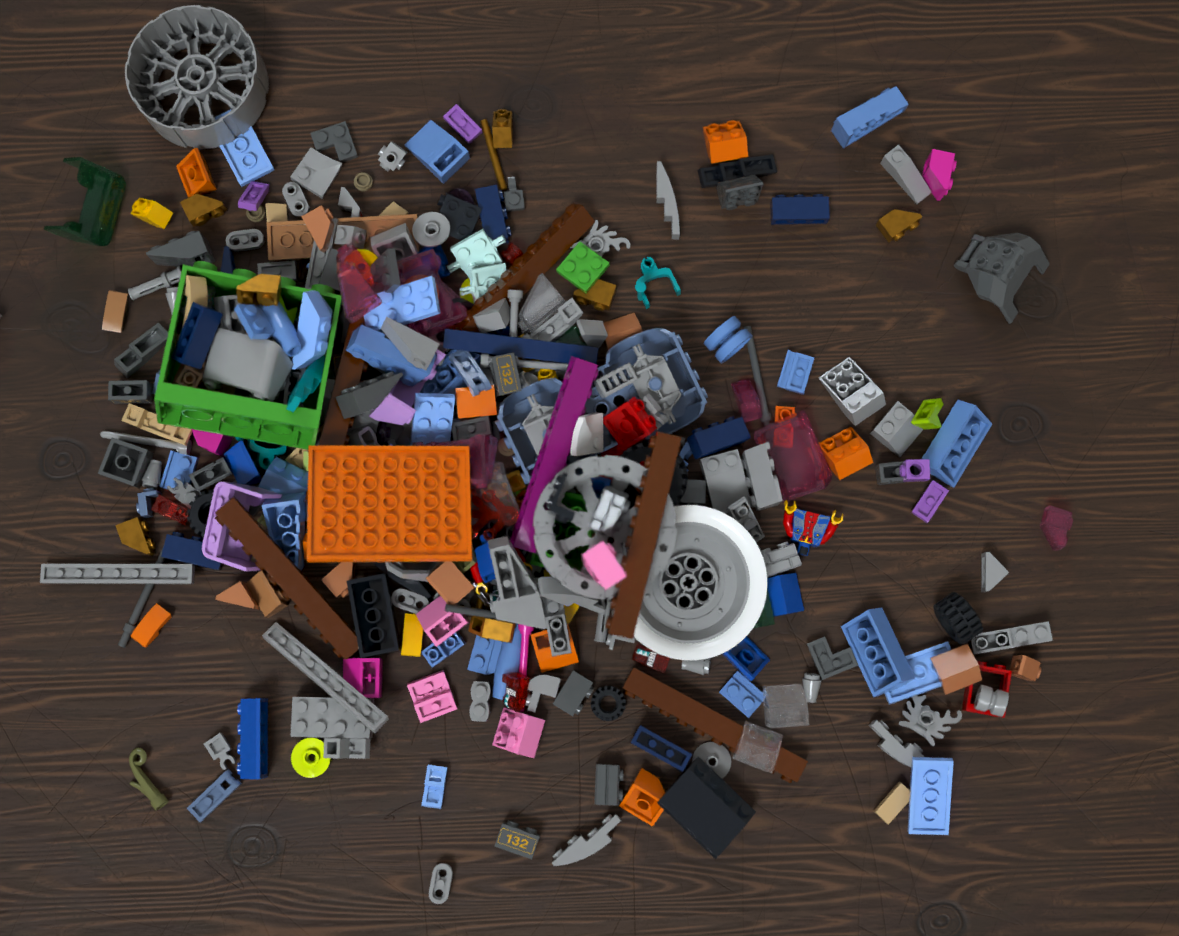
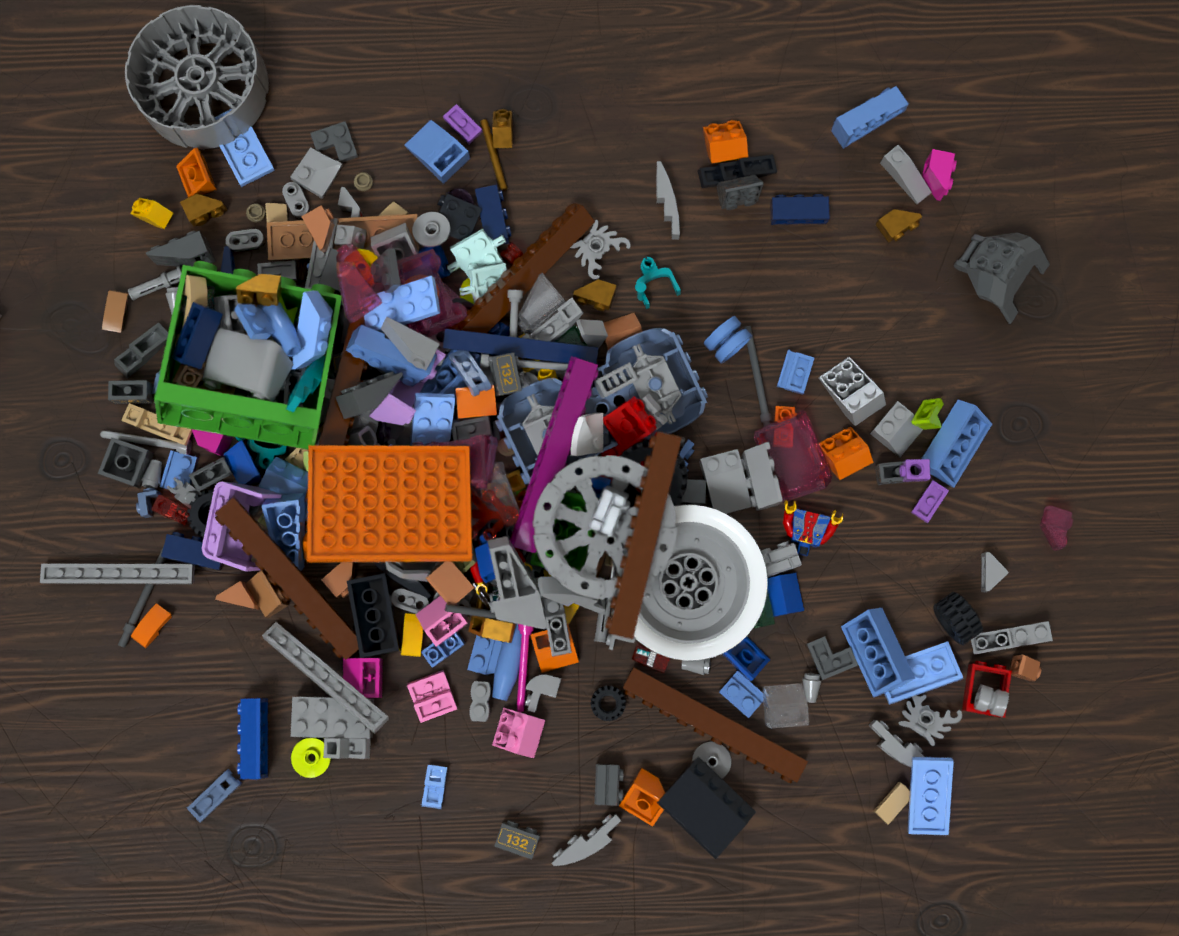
clear green windscreen [44,157,126,246] -> none
pearl gold slope [115,517,156,556] -> none
olive plant [129,748,169,811] -> none
light grey plate [204,733,237,770] -> none
medium lavender plate [238,181,269,211] -> none
light grey brick [378,141,407,172] -> none
light grey plate [429,863,453,904] -> none
light grey slope [473,298,511,333] -> none
clear red leg [502,672,529,712] -> none
dark grey plate [504,176,525,212] -> none
black bracket [546,472,576,524] -> none
dark grey brick [553,671,594,716] -> none
bright green plate [556,242,610,294] -> none
bright pink wedge [582,541,627,590] -> none
dark blue brick [630,725,692,772] -> none
dark blue brick [687,416,751,460] -> none
light grey slope [726,497,765,542] -> none
clear pink slope [731,379,762,422] -> none
clear slope [732,721,783,773] -> none
nougat slope [930,643,982,695] -> none

